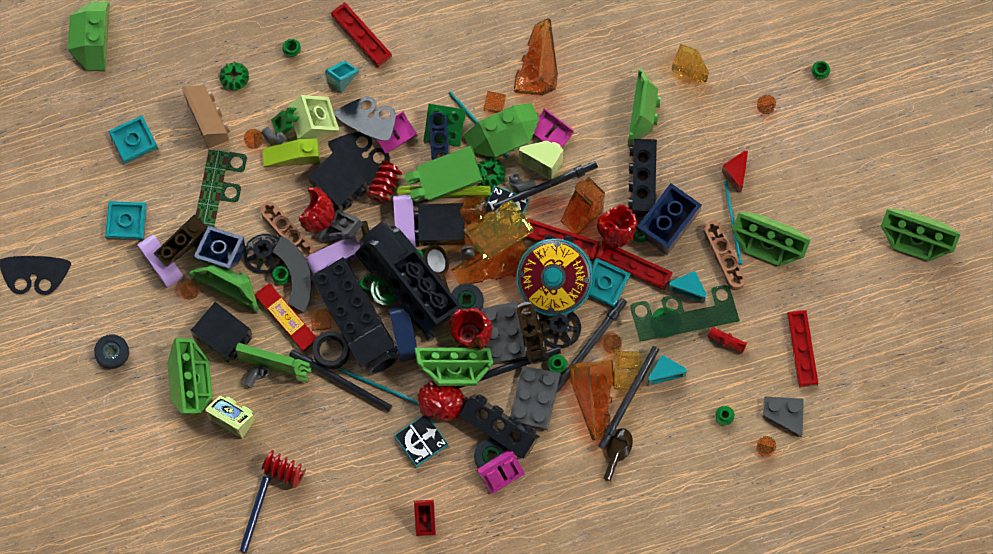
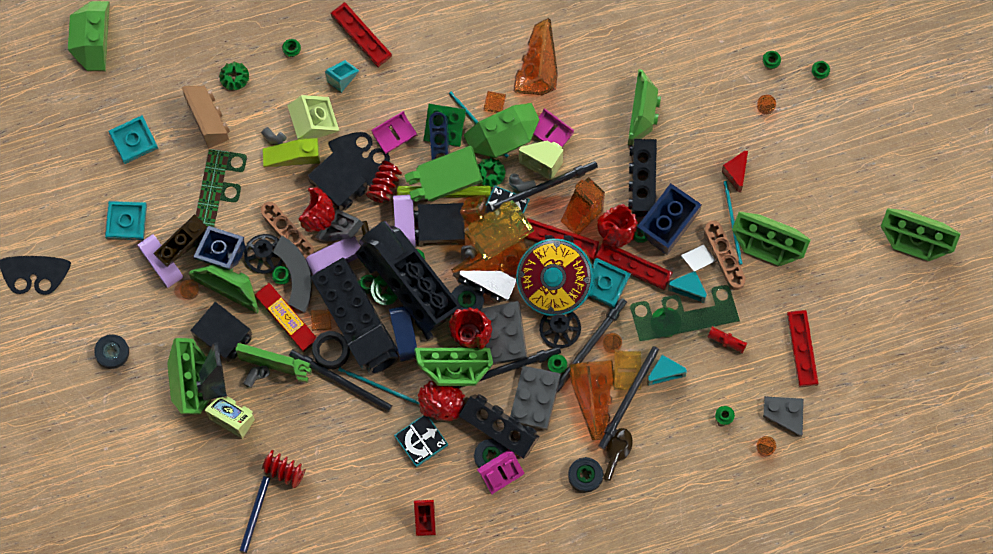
clear orange tile [244,129,263,149] -> none
green plate [271,108,299,136] -> none
piece [334,97,396,141] -> none
piece [424,245,450,291] -> none
dark brown piece [517,302,549,363] -> none
clear yellow slope [672,44,709,83] -> none
none -> black slope [196,342,227,400]
none -> slope [452,271,517,303]
none -> black bush [568,457,603,493]
none -> white sticker [681,245,716,271]
none -> green plate [762,51,781,69]

